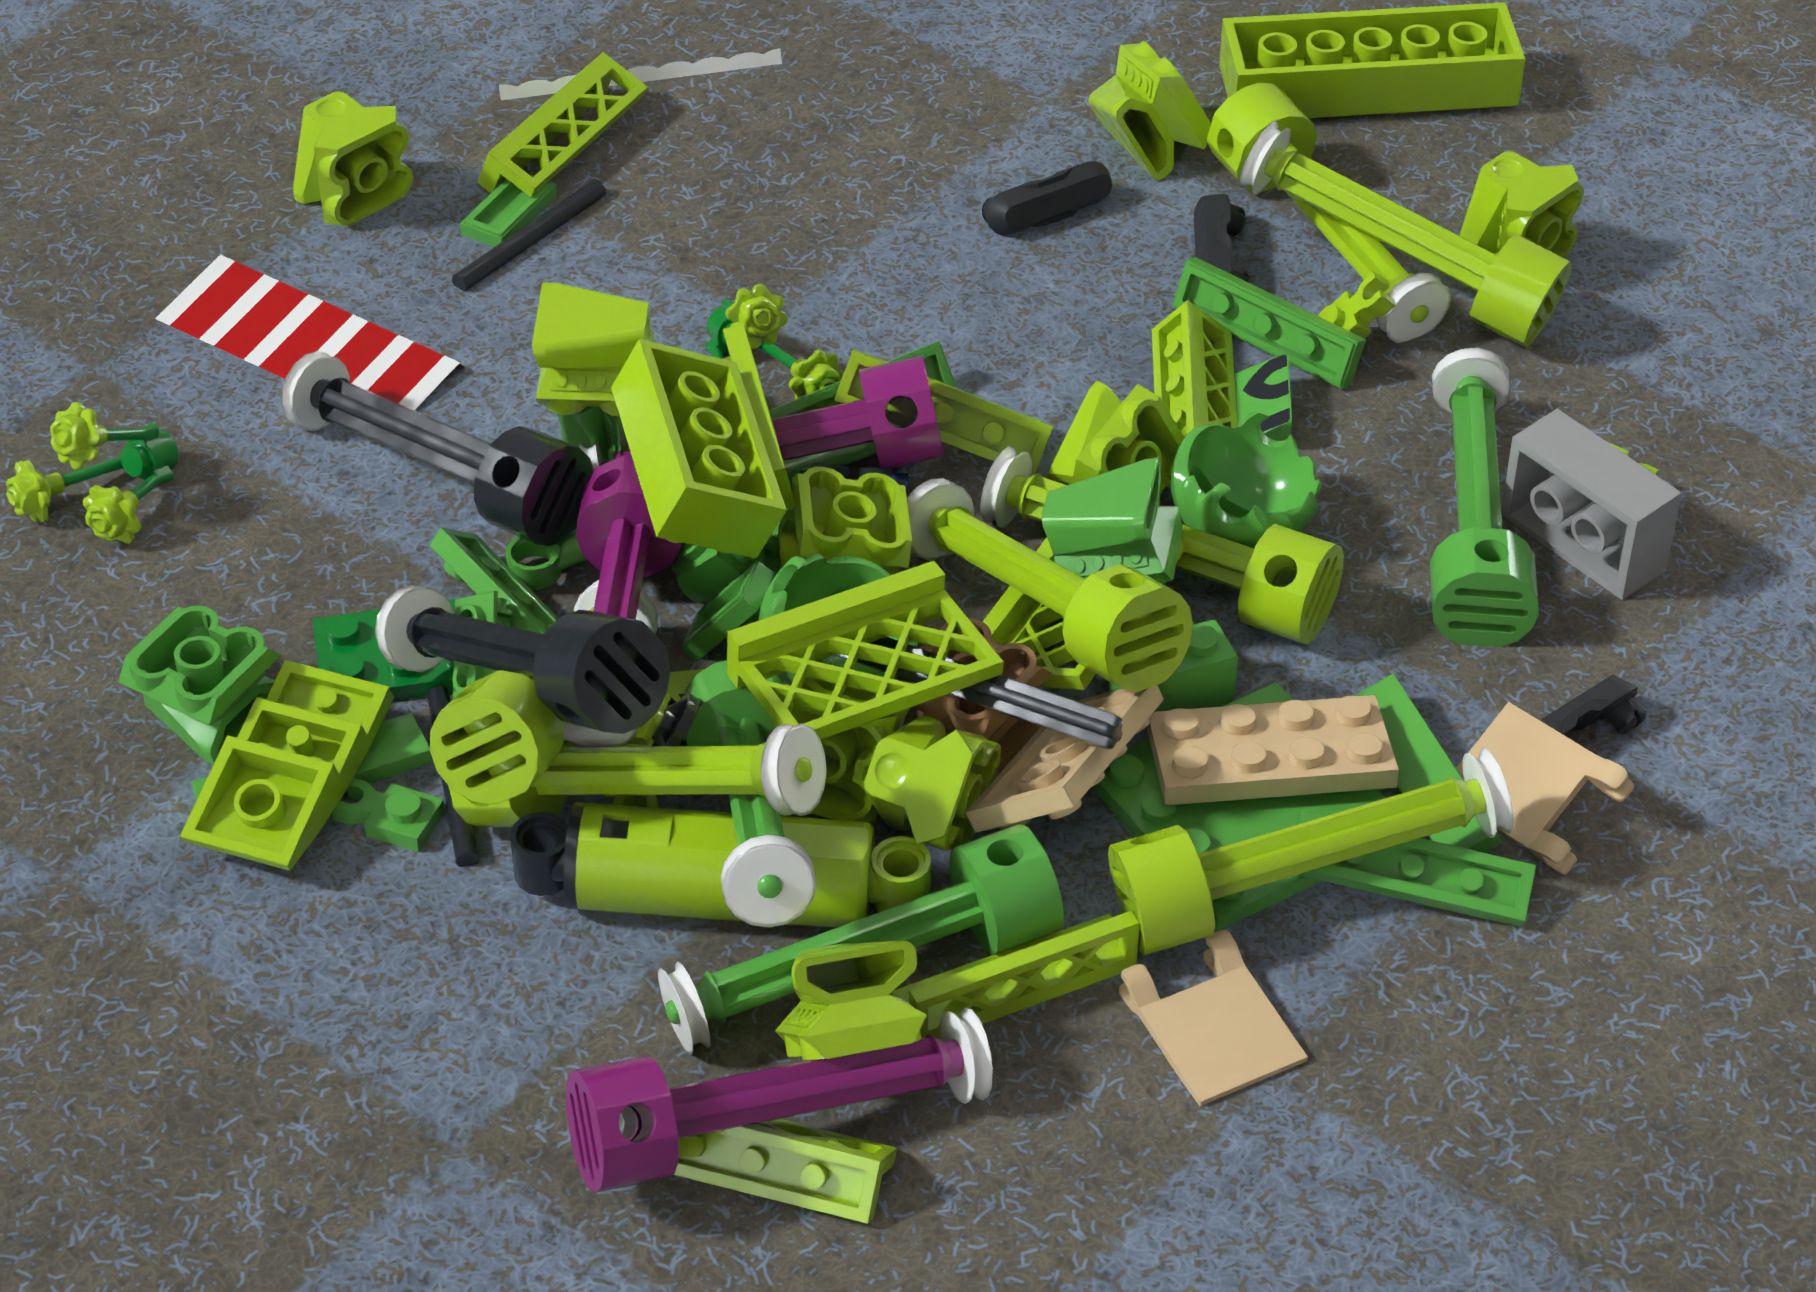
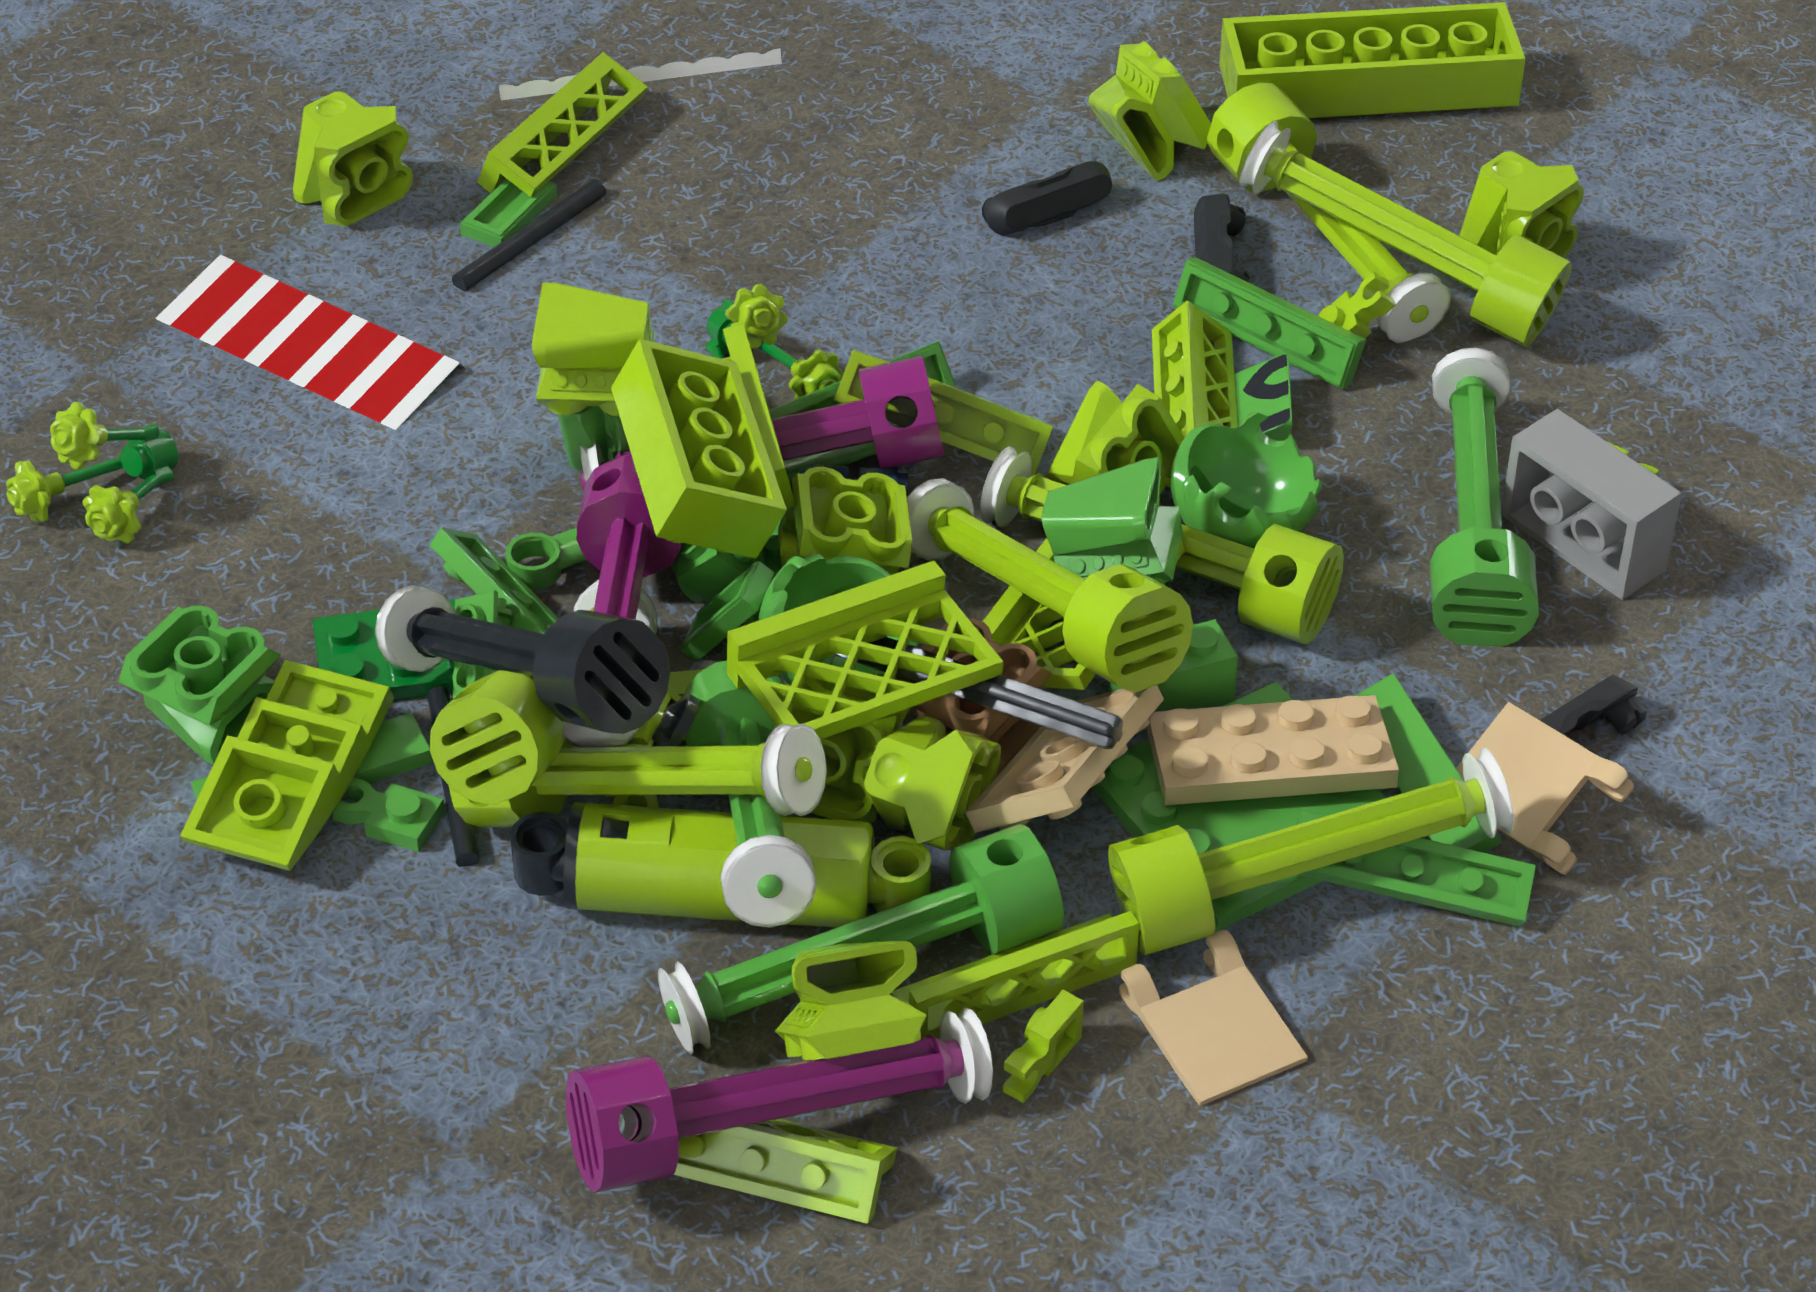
black piece [281,351,593,546] -> none
none -> lime plate [1003,990,1084,1103]

